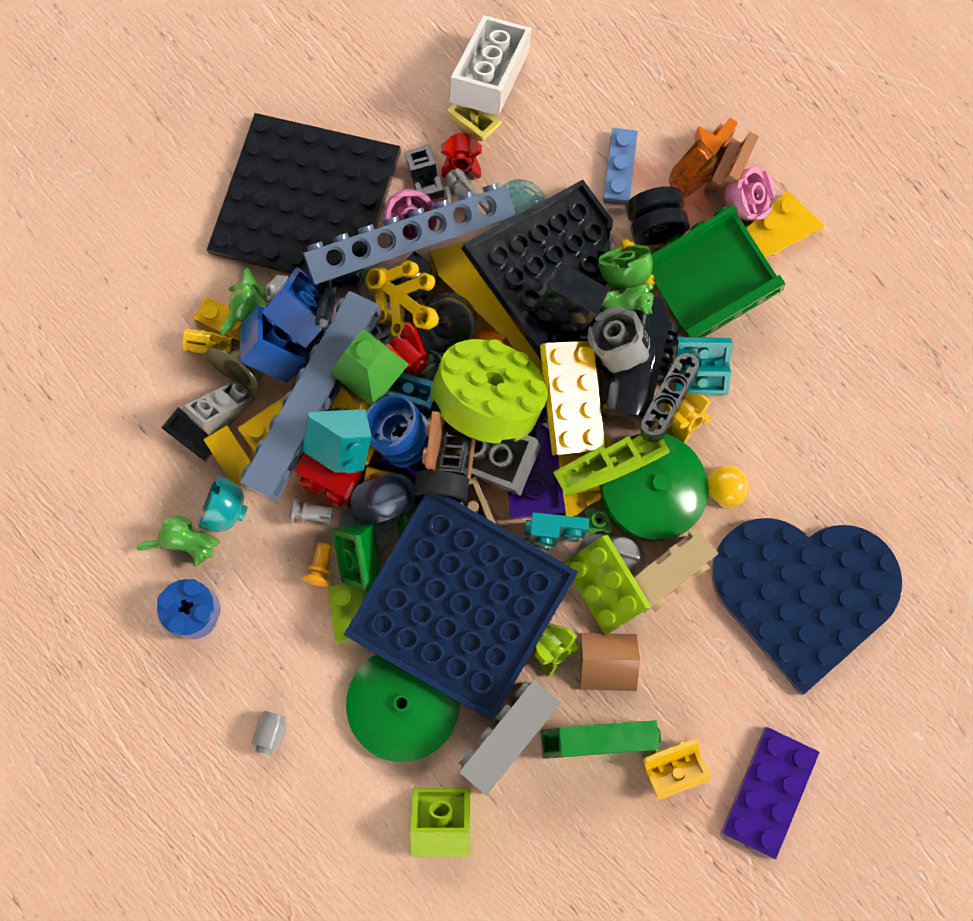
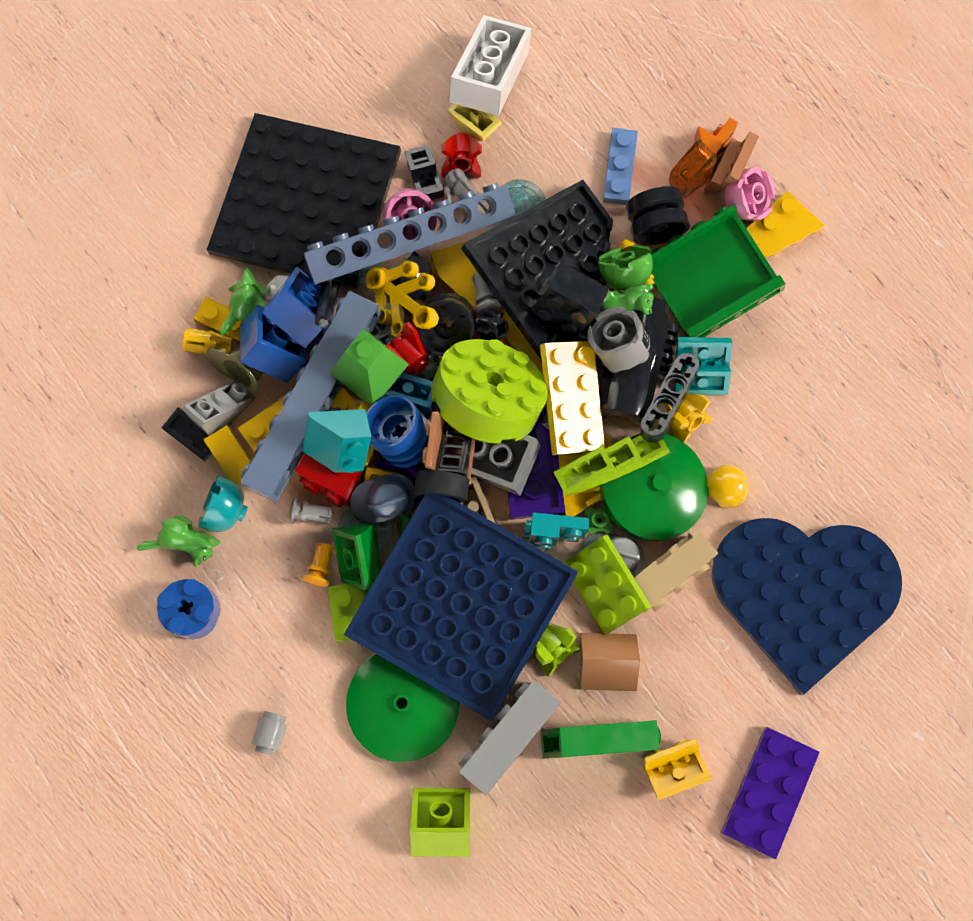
none -> light grey pin [471,272,501,315]
none -> black gear [475,310,509,340]

